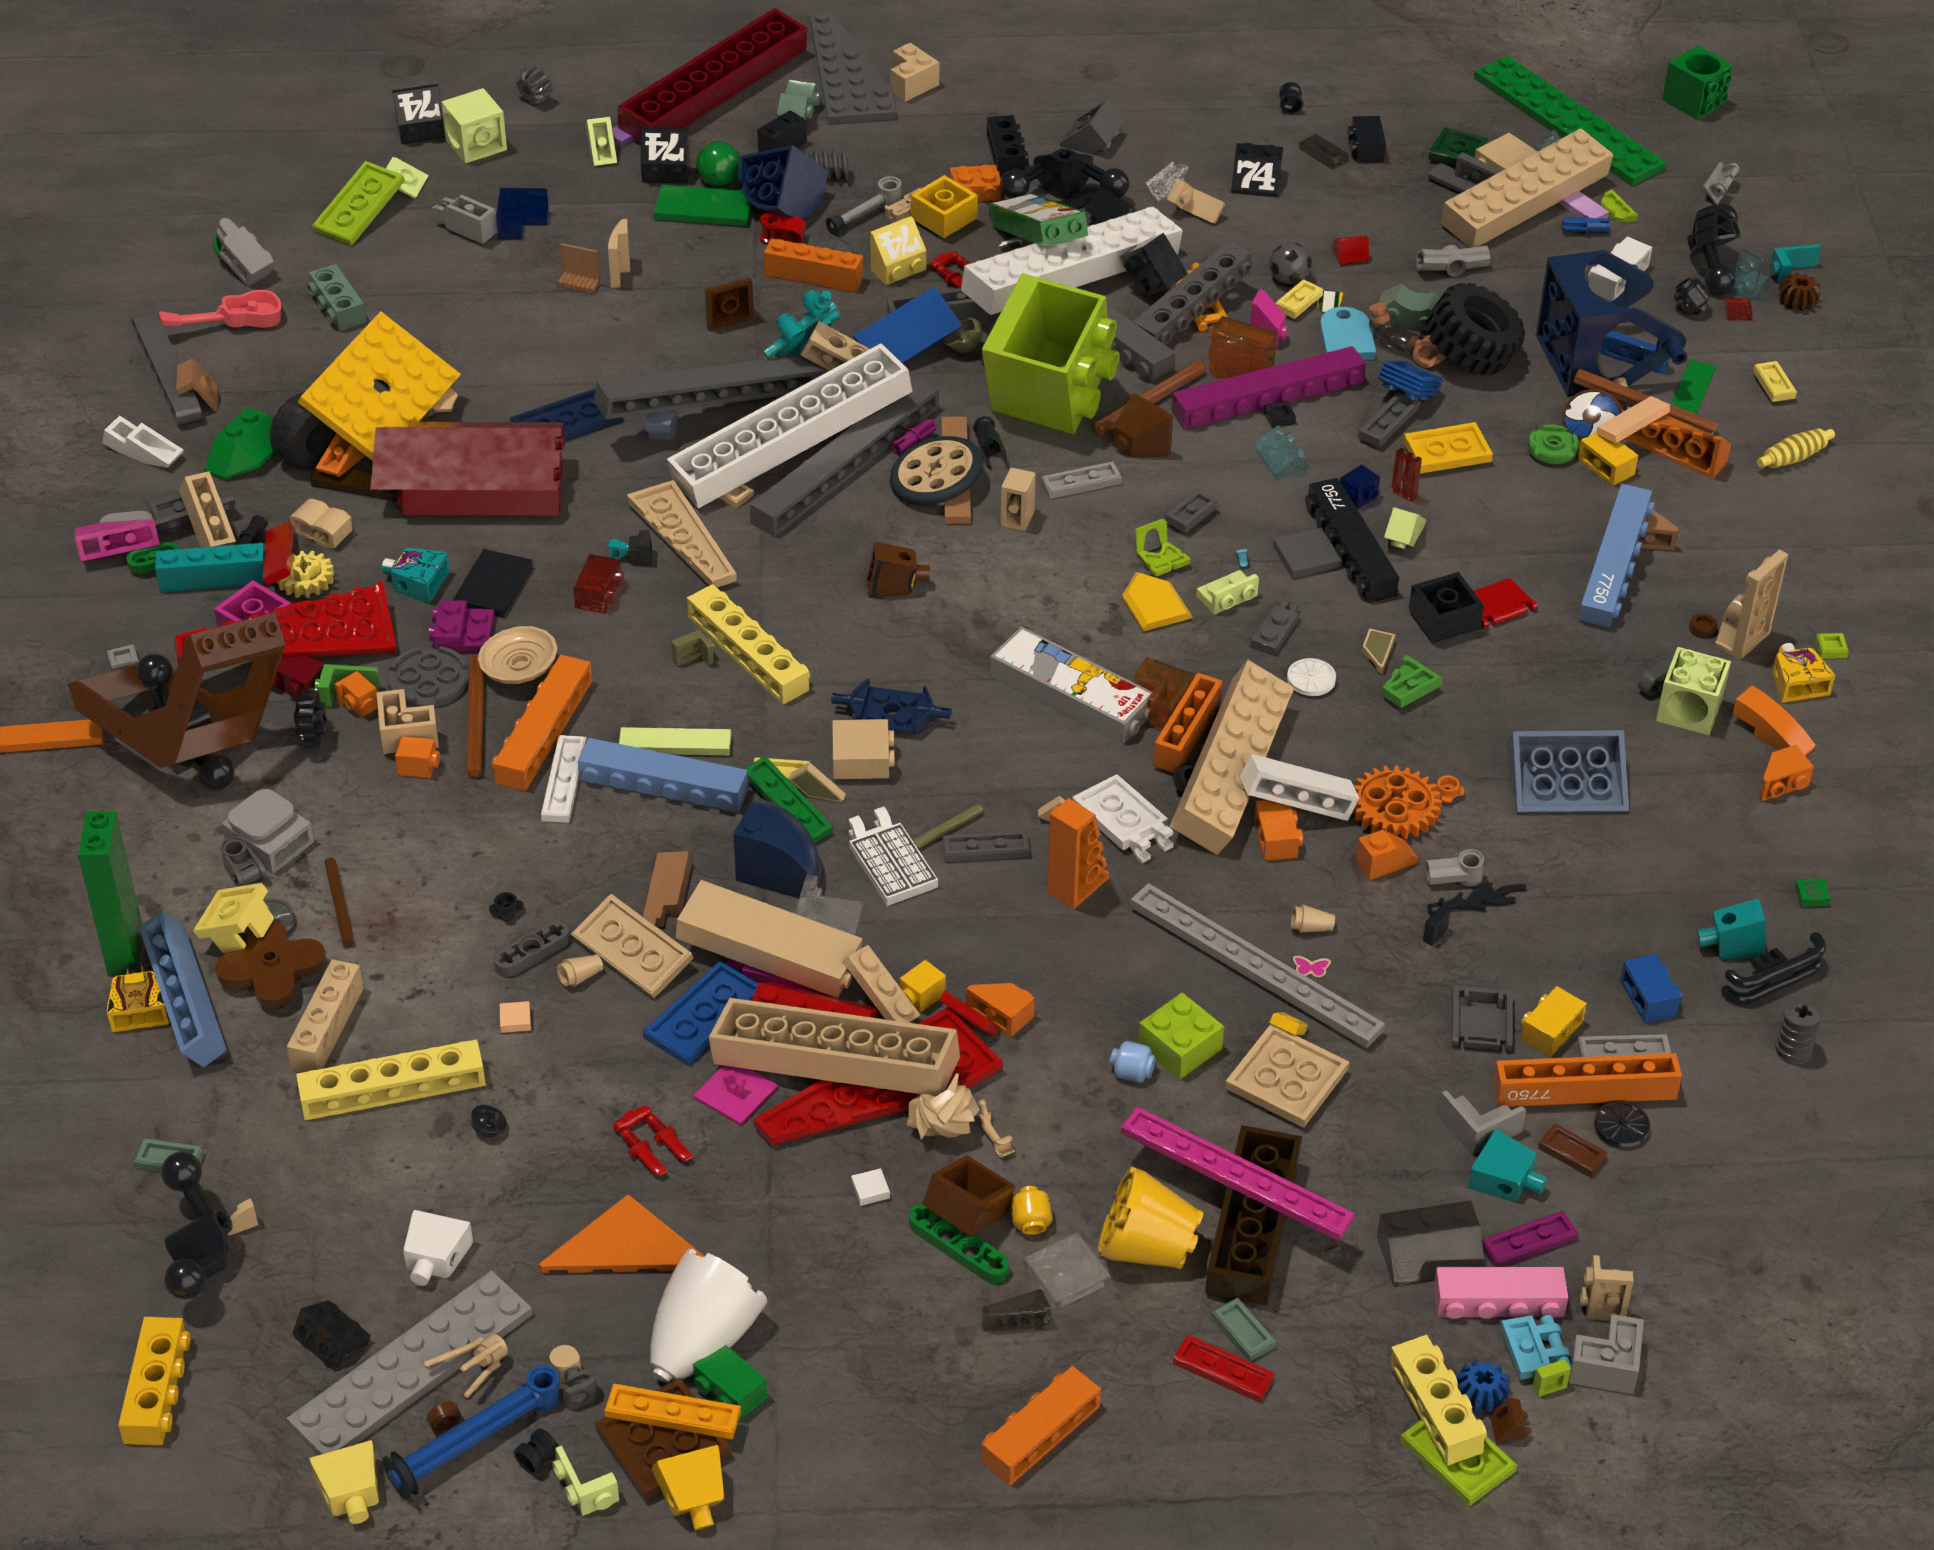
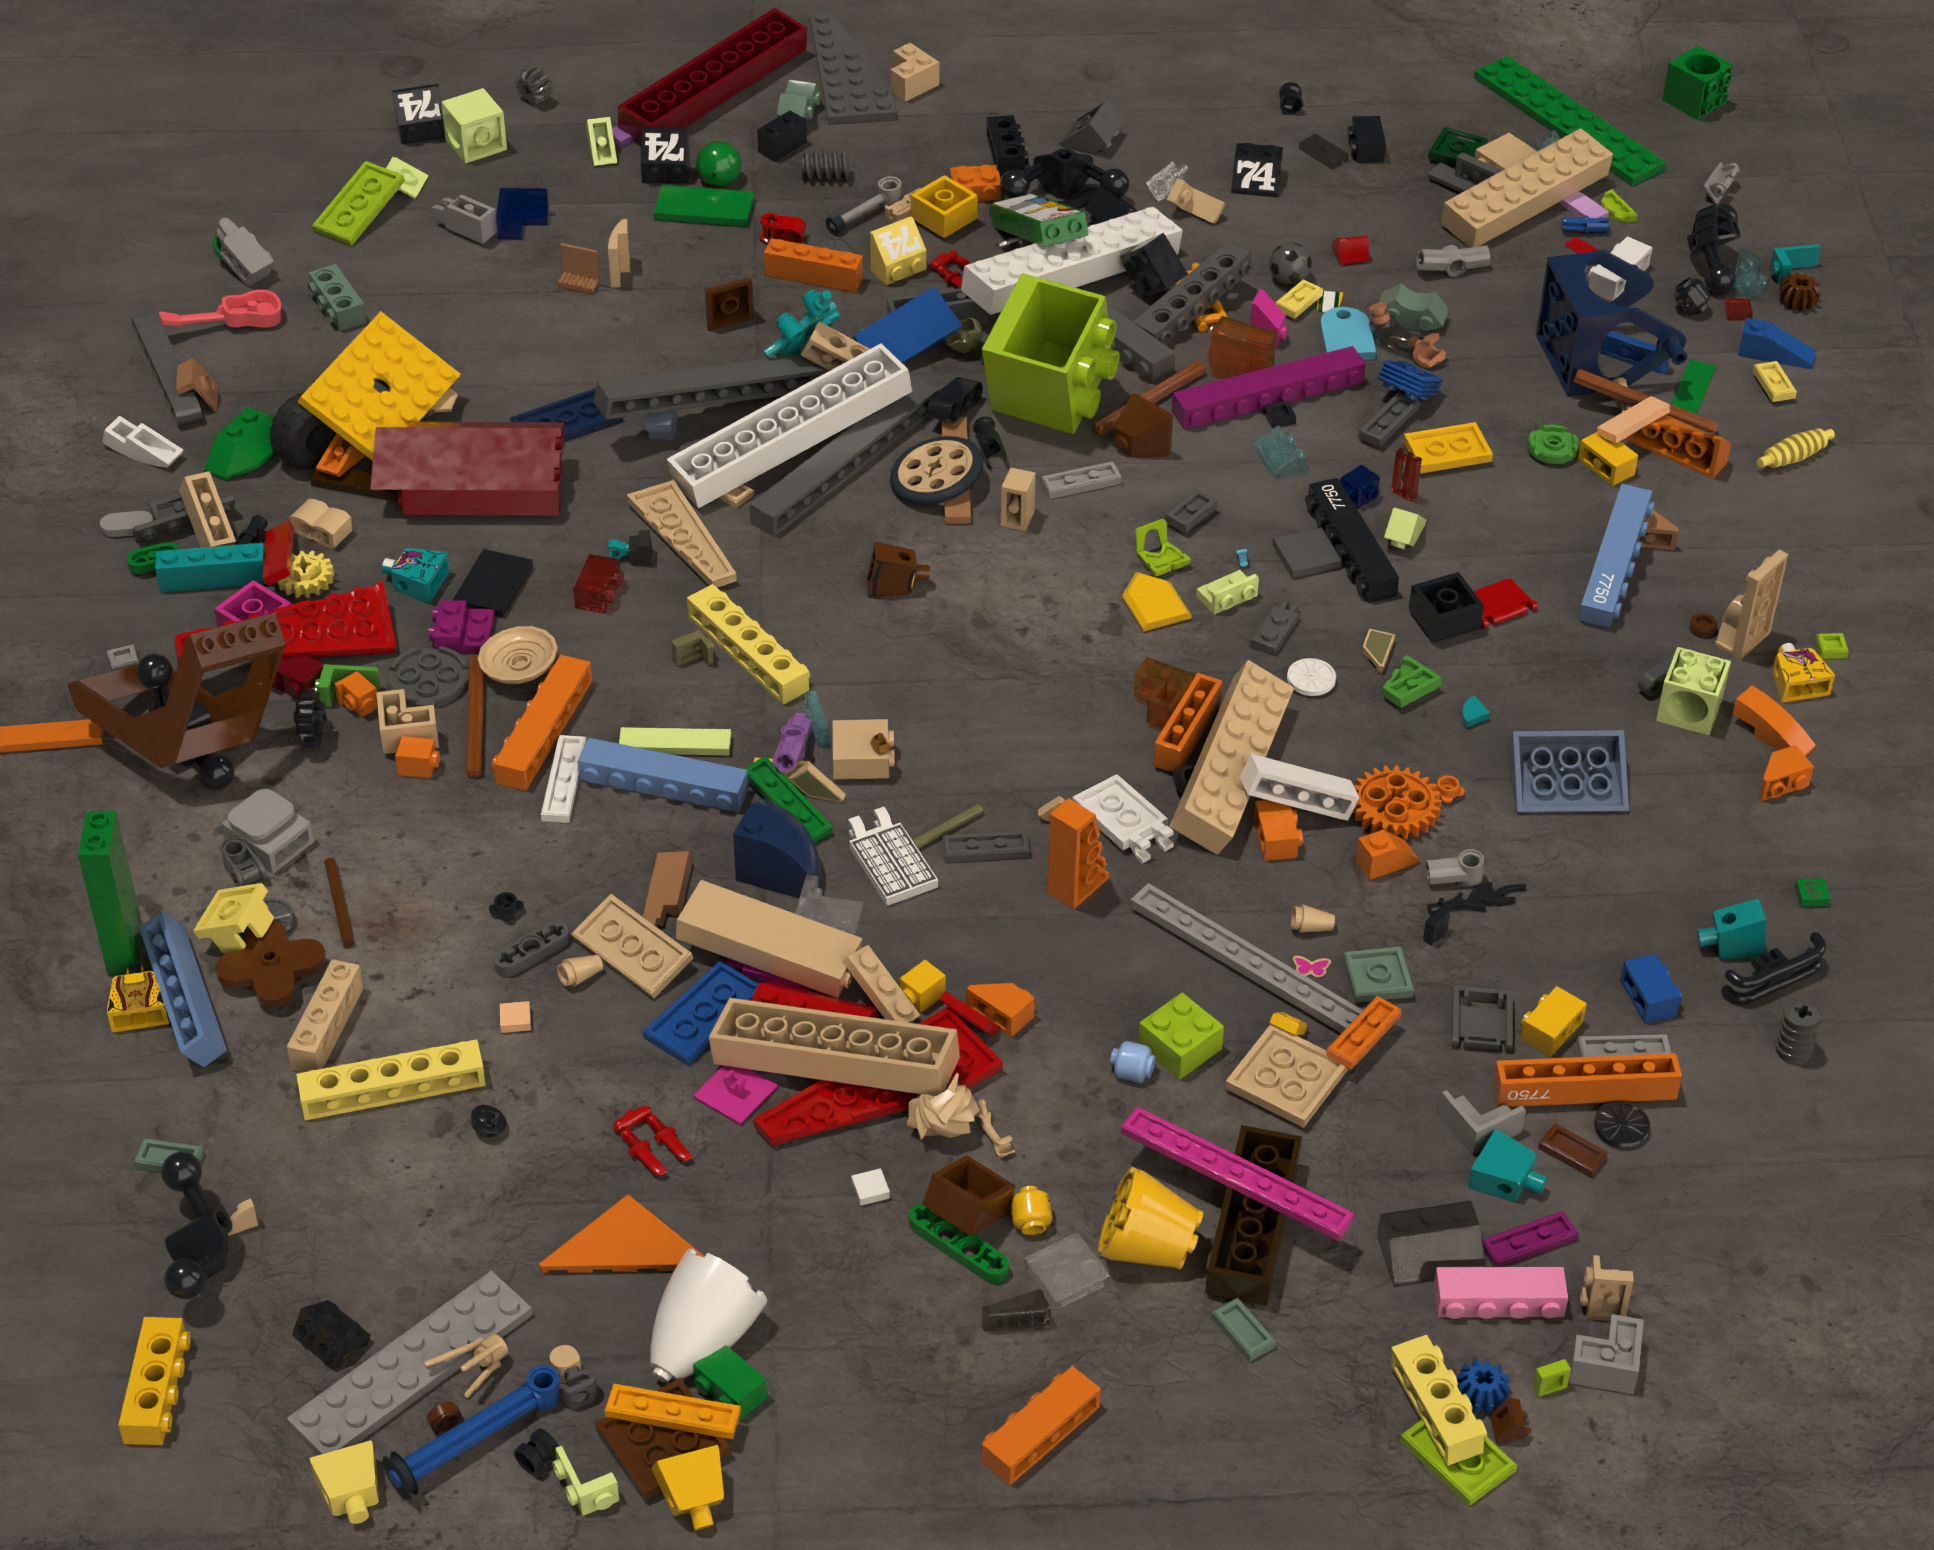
dark pink slope [75,519,160,561] -> none
white torso [404,1210,473,1286] -> none
dark blue brick [738,145,828,218] -> none
dark blue plate [831,678,952,734] -> none
magenta axle [891,419,937,456] -> none
brick [990,626,1156,744] -> none
red tile [1173,1334,1275,1403] -> none
black tyre [1426,283,1525,375] -> none
medium azure plate [1500,1315,1572,1380] -> none
shield [1562,389,1622,443] -> none
none -> medium lavender piece [773,713,812,773]
none -> clear light blue tile [805,690,829,749]
none -> pearl gold rock [870,733,891,754]
none -> black beam [927,377,983,423]
none -> orange tile [1326,996,1402,1070]
none -> sand green plate [1343,946,1414,1003]
none -> teal tile [1462,696,1490,728]
none -> red sticker [1565,237,1600,265]
none -> blue slope [1738,318,1816,369]

